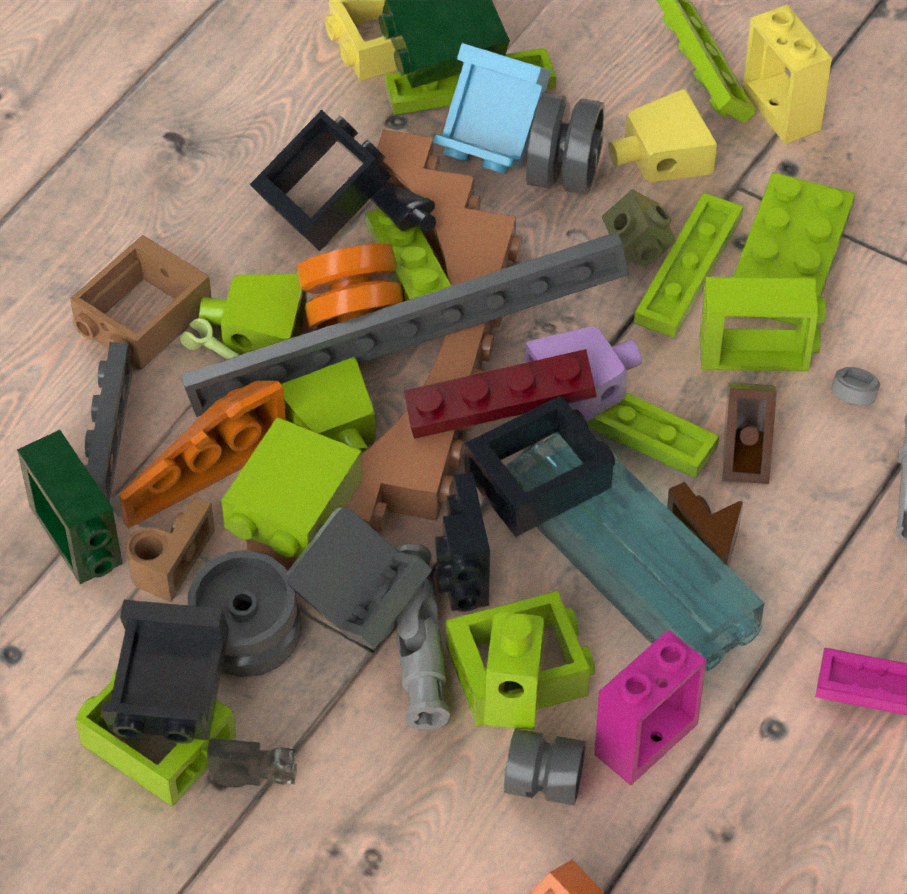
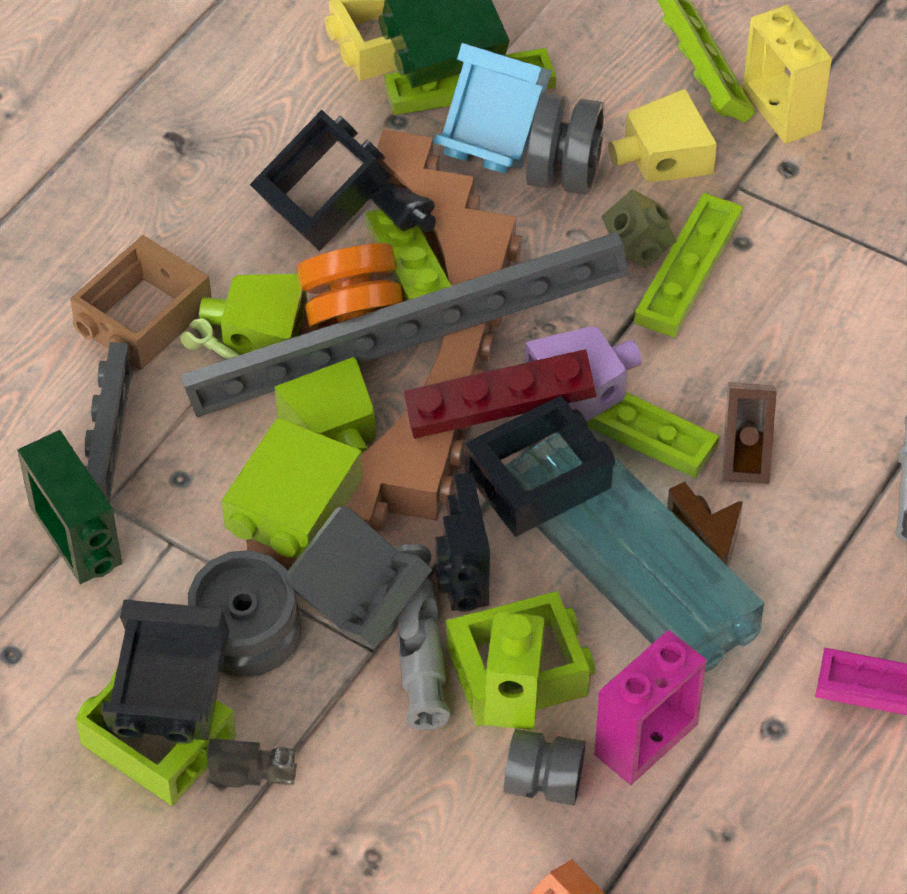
orange wedge [119,380,286,528] -> none
medium nougat plate [126,497,215,602] -> none
lime window [699,277,825,372] -> none
lime plate [733,172,855,326] -> none
light grey tile [831,367,880,405] -> none

